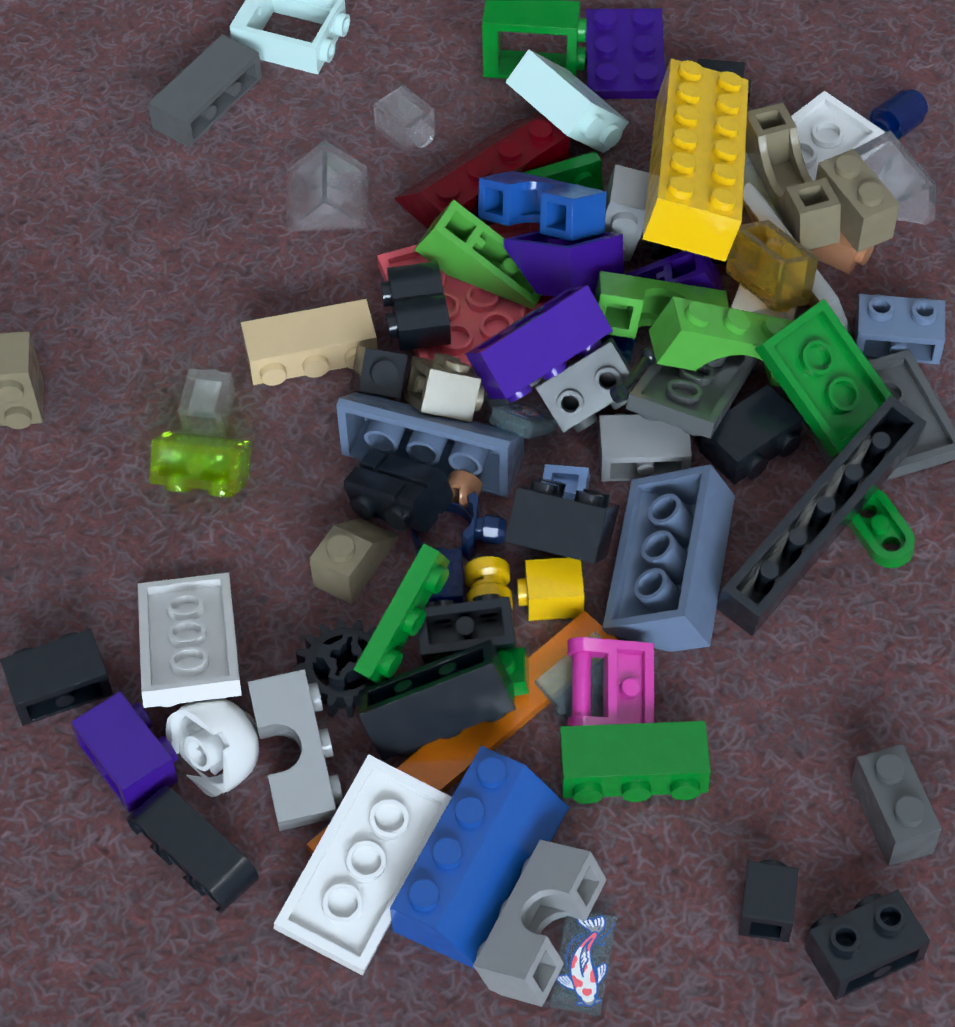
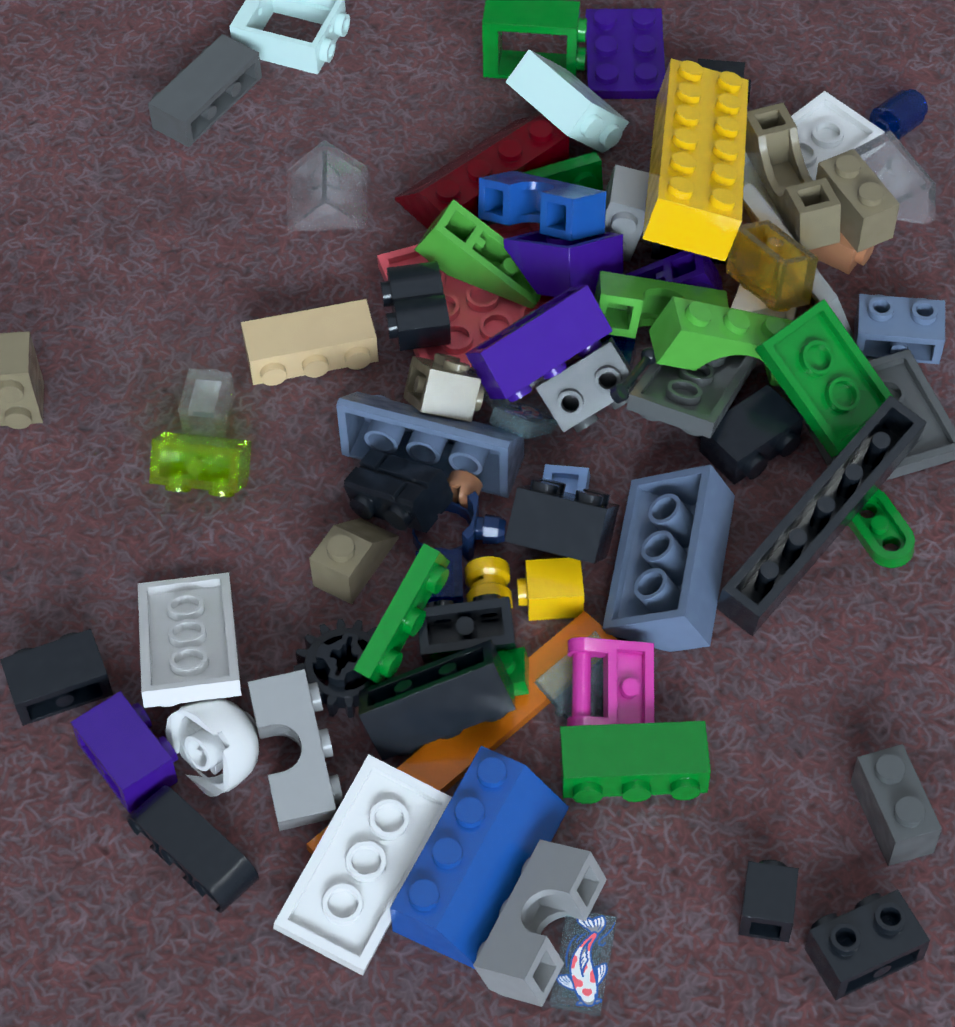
black brick [350,347,408,398] -> none
clear brick [373,85,436,154] -> none
light grey brick [598,413,692,482] -> none

